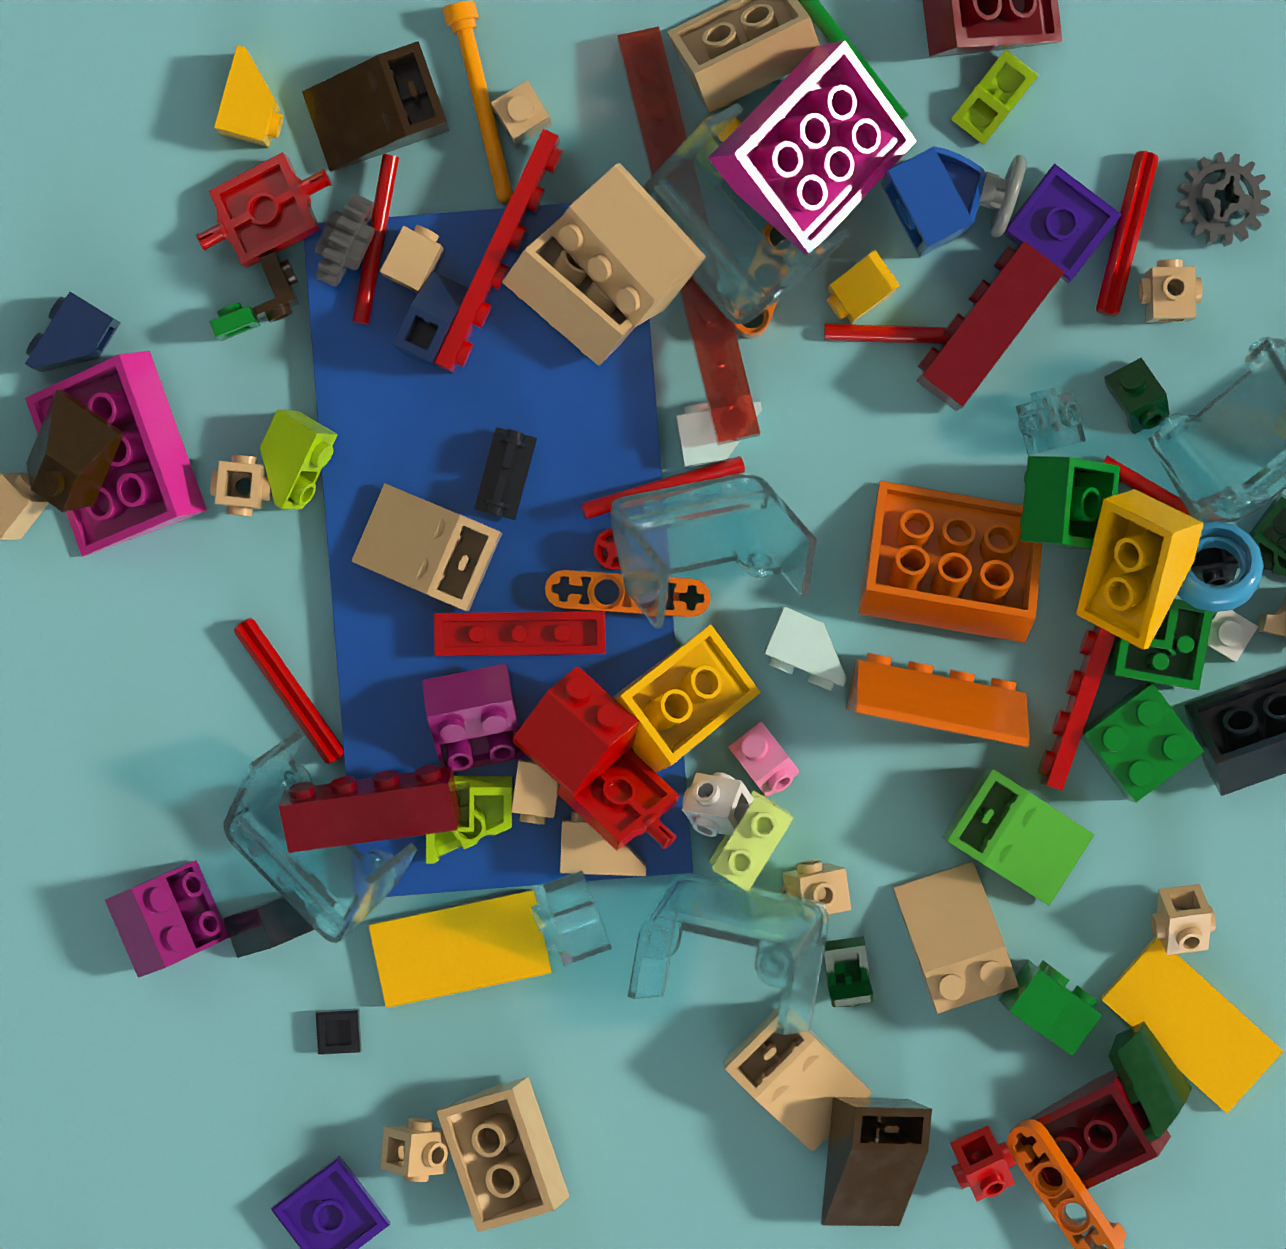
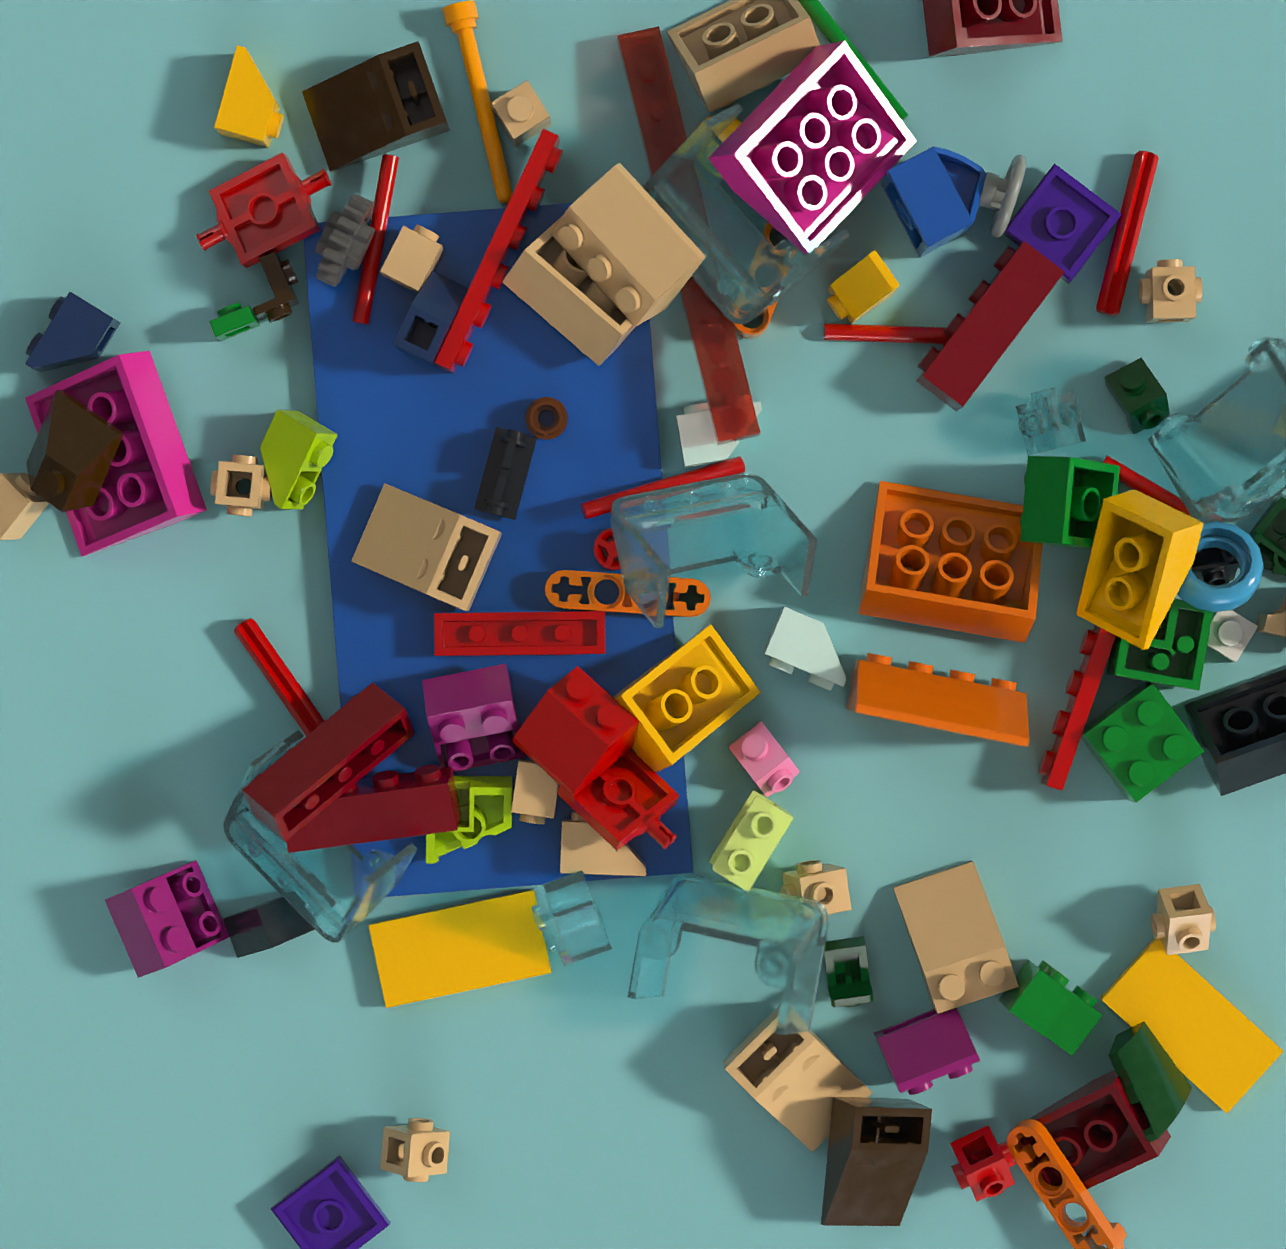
black tile [316,1008,362,1055] -> none
tan slope [436,1076,570,1232] -> none
white brick [682,772,754,837] -> none
bright green slope [942,767,1094,906] -> none
lime slope [951,49,1039,145] -> none
dark grey gear [1175,152,1271,247] -> none
none -> dark red brick [242,682,415,842]
none -> reddish brown plate [525,397,568,440]
none -> magenta slope [874,1008,980,1095]

